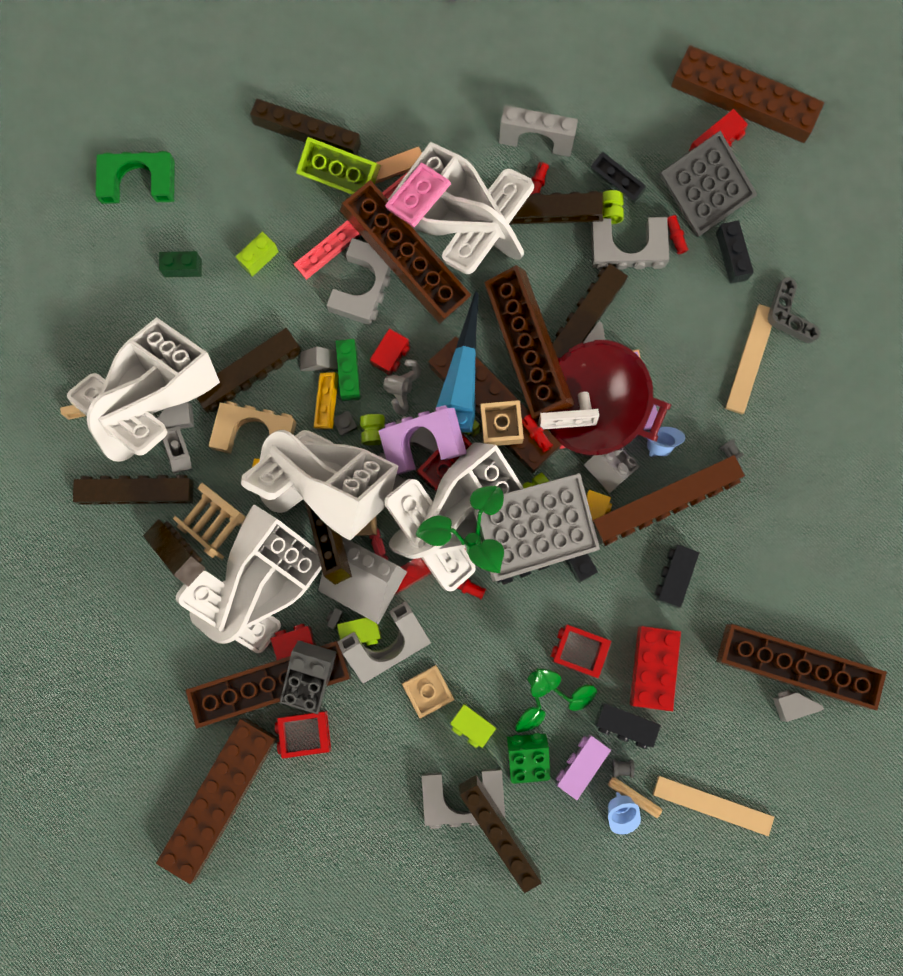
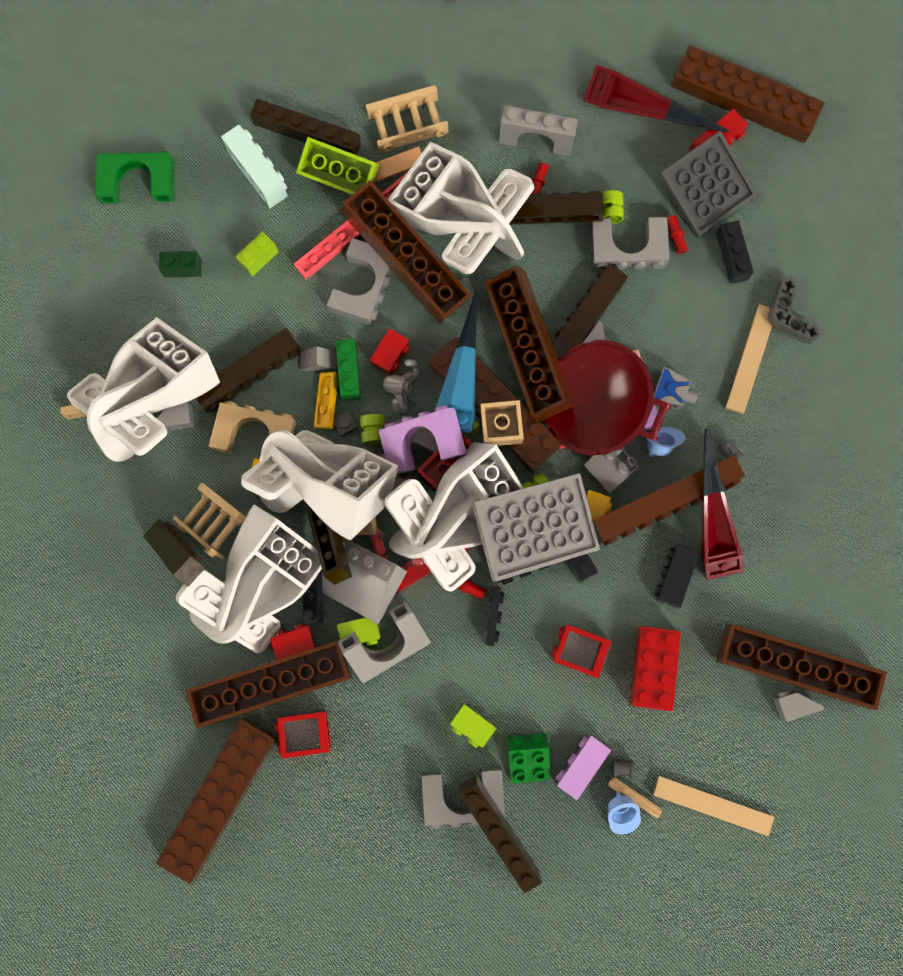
dark brown brick [73,475,194,505] -> none
light grey slope [162,426,192,474] -> none
dark grey slope [280,640,337,714] -> none
dark grey plate [326,608,344,630] -> none
bright pink tile [385,162,451,227] -> none
tan tile [402,665,455,719] -> none
green plant [416,486,504,573] -> none
green plant [515,669,598,732] -> none
red pin [522,414,553,453] -> none
white piece [538,392,599,429] -> none
black brick [591,151,646,204] -> none
black brick [594,703,661,750] -> none
none -> light aqua brick [221,125,288,208]
none -> black plate [303,569,323,624]
none -> tan fence [366,85,448,152]
none -> black plate [486,586,504,646]
none -> dark red plate [583,64,729,133]
none -> torso [653,367,698,410]
none -> dark red plate [701,429,744,580]

